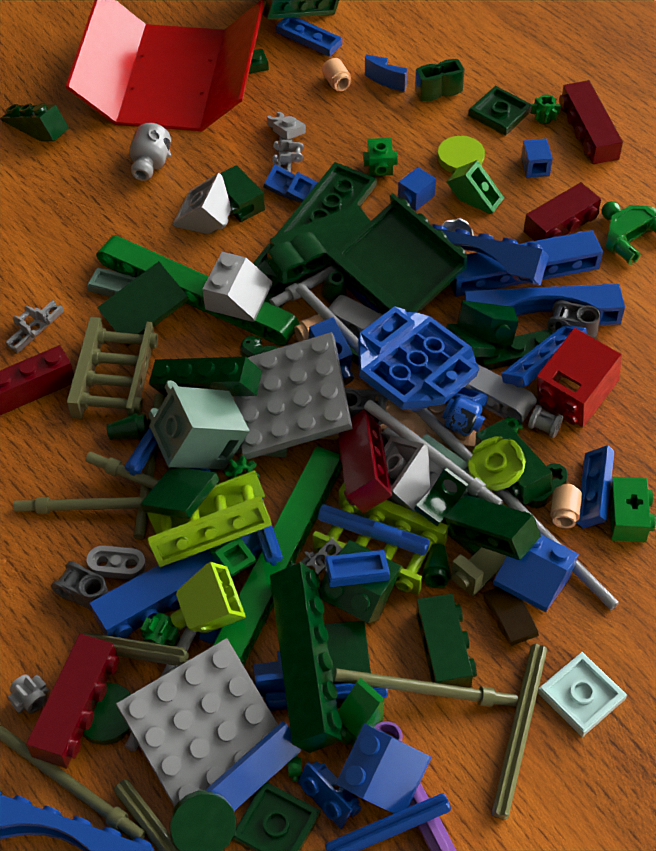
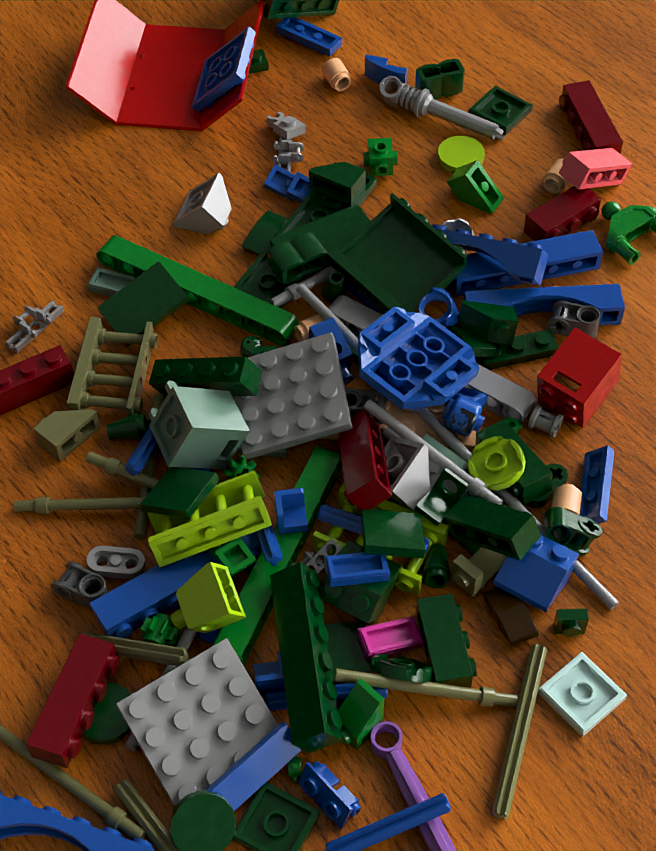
dark green slope [0,103,69,141] -> none
light grey gear [8,675,49,713] -> none
light grey piece [129,123,171,181] -> none
light grey slope [203,252,272,322] -> none
dark green brick [220,165,265,222] -> none
blue slope [336,723,432,813] -> none
blue brick [398,167,436,211] -> none
blue plate [501,325,587,387] -> none
blue brick [521,139,553,178] -> none
green gear [531,94,561,124] -> none
green brick [609,477,655,542] -> none
none -> olive slope [33,409,101,462]
none -> blue plate [191,26,256,112]
none -> dark green slope [241,210,288,256]
none -> blue panel [274,488,308,535]
none -> dark green slope [309,161,366,206]
none -> dark pink tile [356,616,424,660]
none -> dark green tile [361,509,426,558]
none -> dark green tile [370,654,433,682]
none -> light grey piece [379,76,505,140]
none -> blue piece [419,287,458,326]
none -> light nougat brick [543,158,569,194]
none -> dark green piece [544,507,602,556]
none -> dark green plate [553,609,589,637]
none -> coral brick [559,148,632,190]

